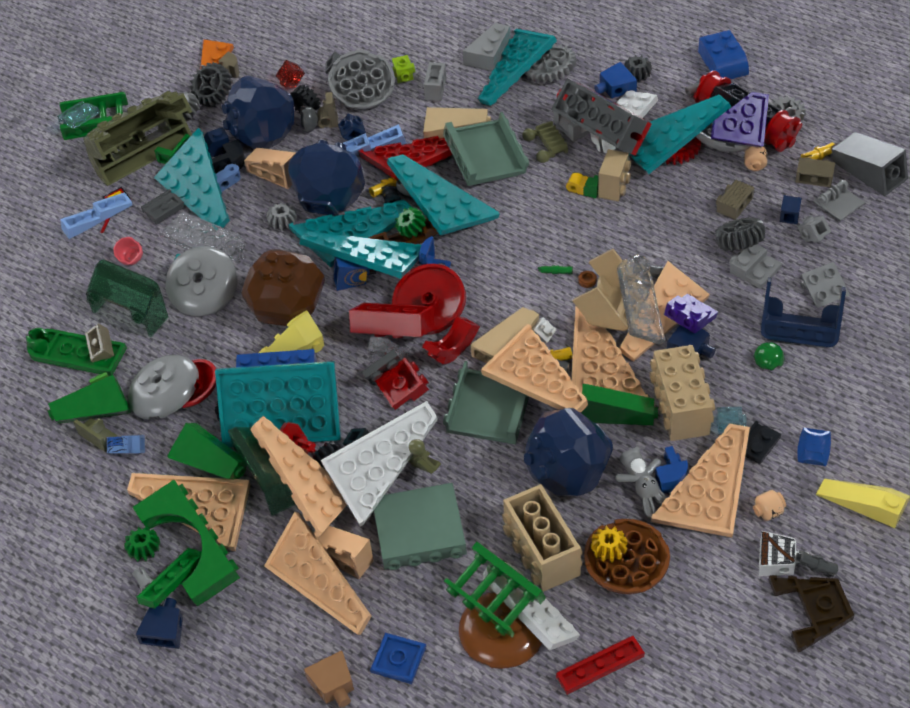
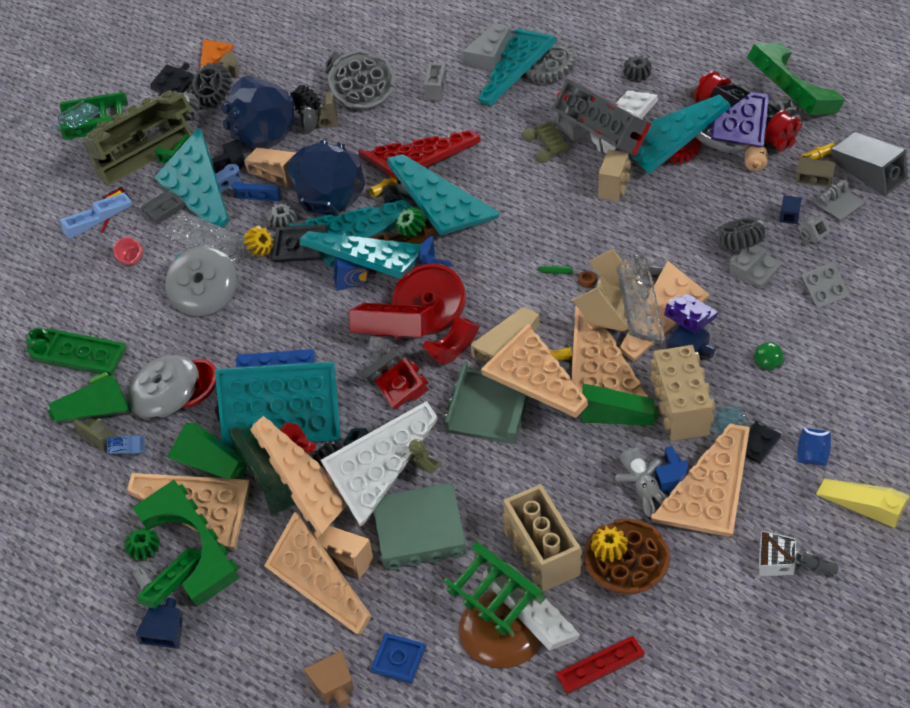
dark tan slope [85,323,114,362] -> none
clear green windscreen [86,259,168,338] -> none
dark blue slope [204,127,230,158] -> none
reddish brown rock [242,249,325,326] -> none
light yellow wedge [259,310,324,353] -> none
clear red brick [276,60,305,88] -> none
dark blue brick [338,113,366,140] -> none
light blue slope [343,124,406,156] -> none
lime brick [392,55,415,83] -> none
tan slope [423,107,491,138] -> none
sand green panel [443,112,529,186] -> none
dark blue rock [524,408,613,498] -> none
white tile [532,317,556,344] -> none
leg [566,173,599,198] -> none
blue torso [594,62,637,98] -> none
blue brick [698,30,749,79] -> none
dark tan brick [716,179,754,220] -> none
light nougat head [753,490,786,521] -> none
dark blue windscreen [761,277,846,347] -> none
dark brown wing [768,575,854,652] -> none
none -> black plate [150,62,194,96]
none -> blue hinge [232,182,282,202]
none -> yellow gear [243,226,275,258]
none -> black plate [272,224,329,262]
none -> green arch [747,43,845,115]

